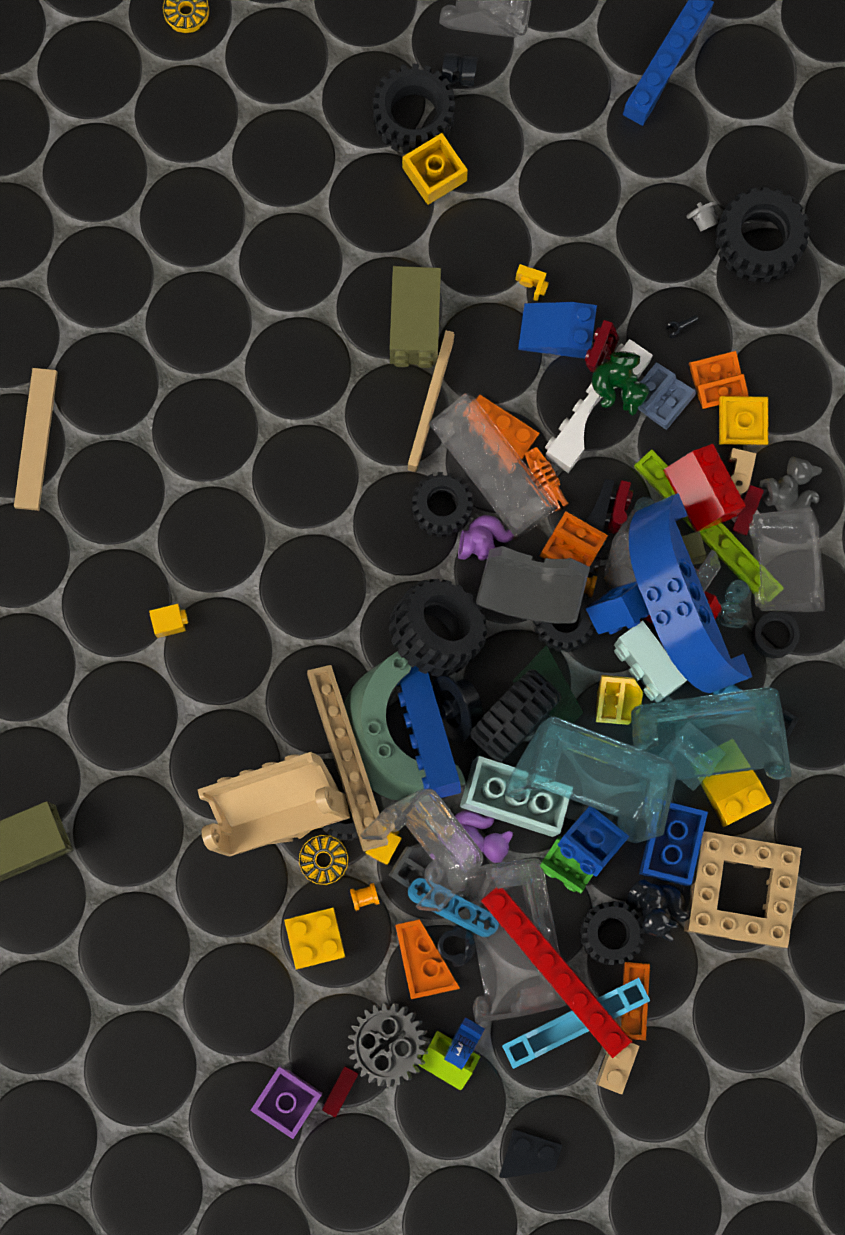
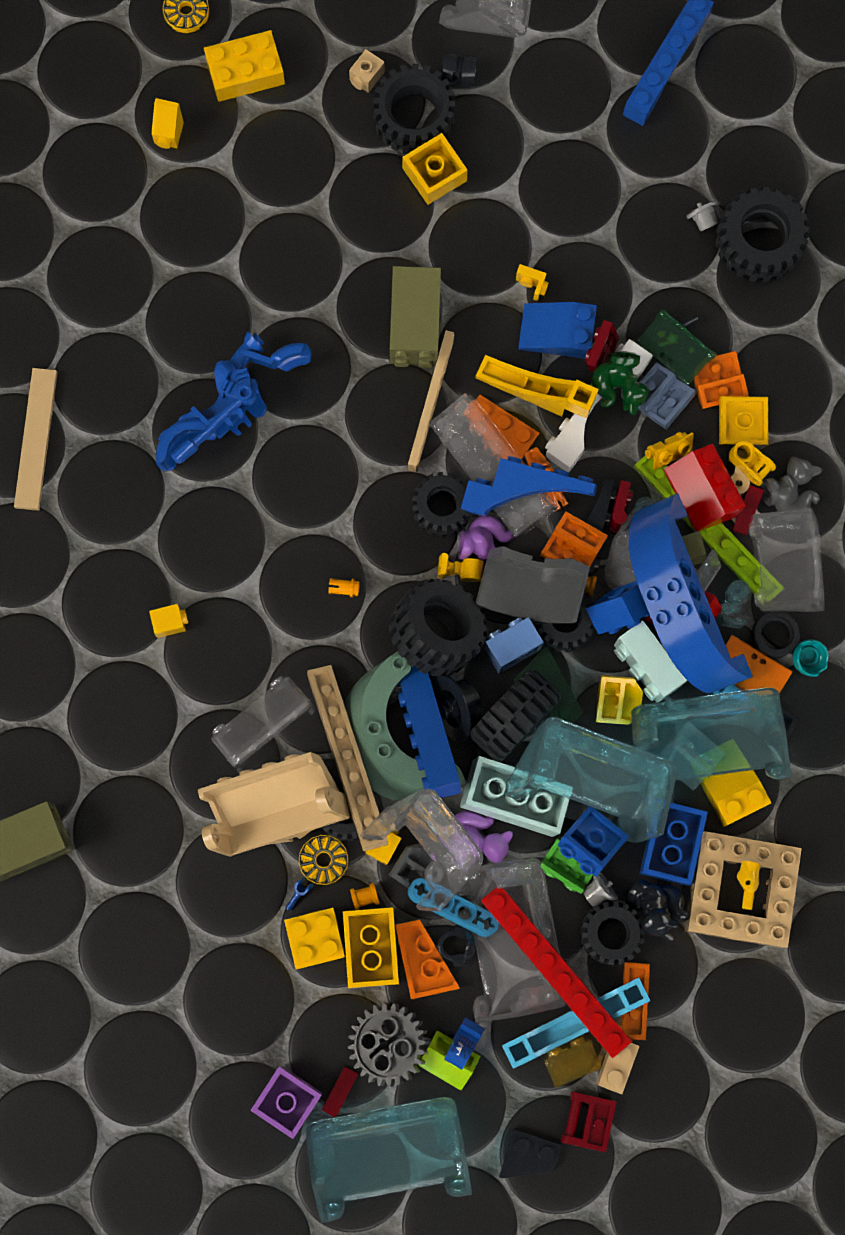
none -> yellow slope [152,98,184,149]
none -> blue piece [156,331,312,471]
none -> yellow brick [204,30,285,102]
none -> clear windscreen [211,676,315,773]
none -> blue hand [285,877,313,911]
none -> clear light blue windscreen [306,1097,472,1223]
none -> light orange pin [329,578,360,598]
none -> yellow brick [343,908,399,988]
none -> tan brick [349,49,385,93]
none -> yellow leg [437,553,484,582]
none -> blue arch [461,456,597,517]
none -> yellow arch [475,355,599,418]
none -> medium blue brick [484,617,544,674]
none -> clear yellow bracket [543,1037,602,1088]
none -> dark red plate [561,1091,616,1153]
none -> light grey piece [583,872,618,907]
none -> clear green door [637,309,717,386]
none -> yellow hinge [645,432,694,470]
none -> orange door [726,635,793,709]
none -> yellow piece [729,441,776,486]
none -> yellow piece [737,861,761,910]
none -> teal hair [792,639,829,677]

